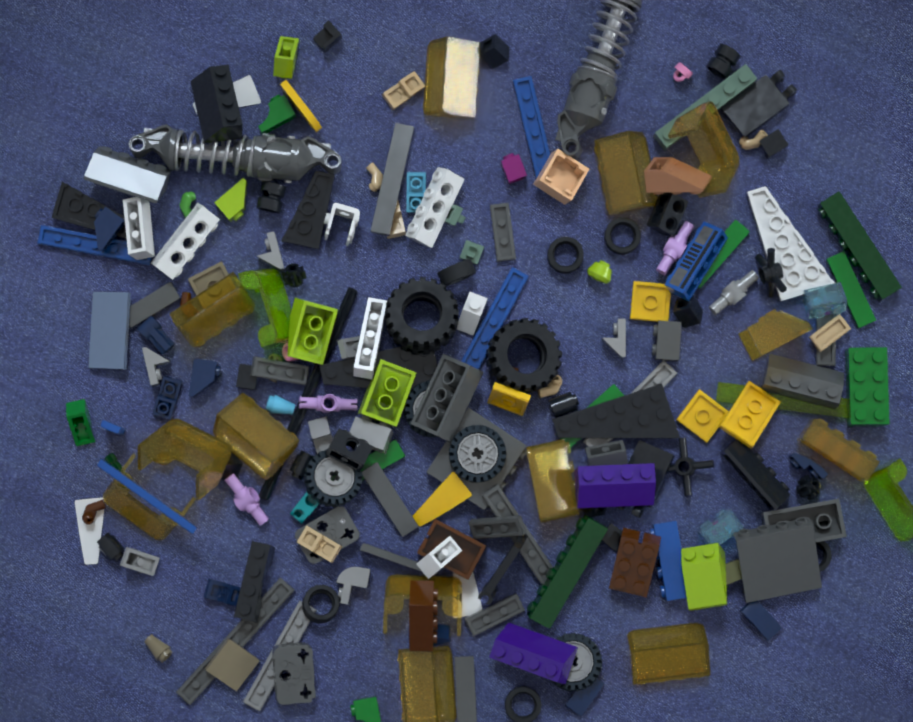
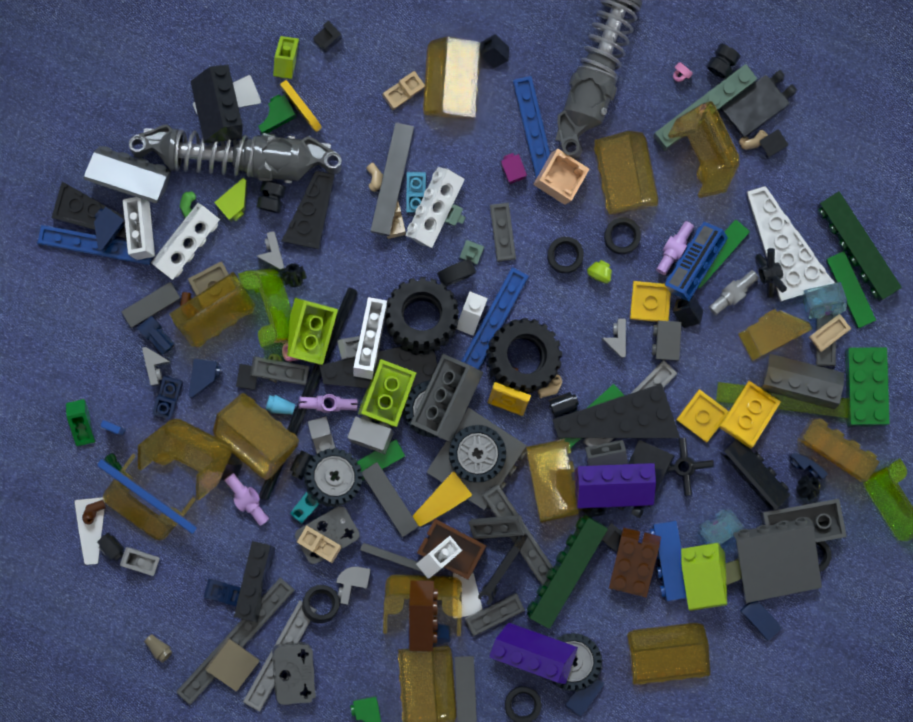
sand blue tile [88,292,131,370] -> none
white piece [324,203,360,246] -> none
black brick [325,429,373,472] -> none
nougat slope [644,157,712,195] -> none
black brick [647,192,688,237] -> none

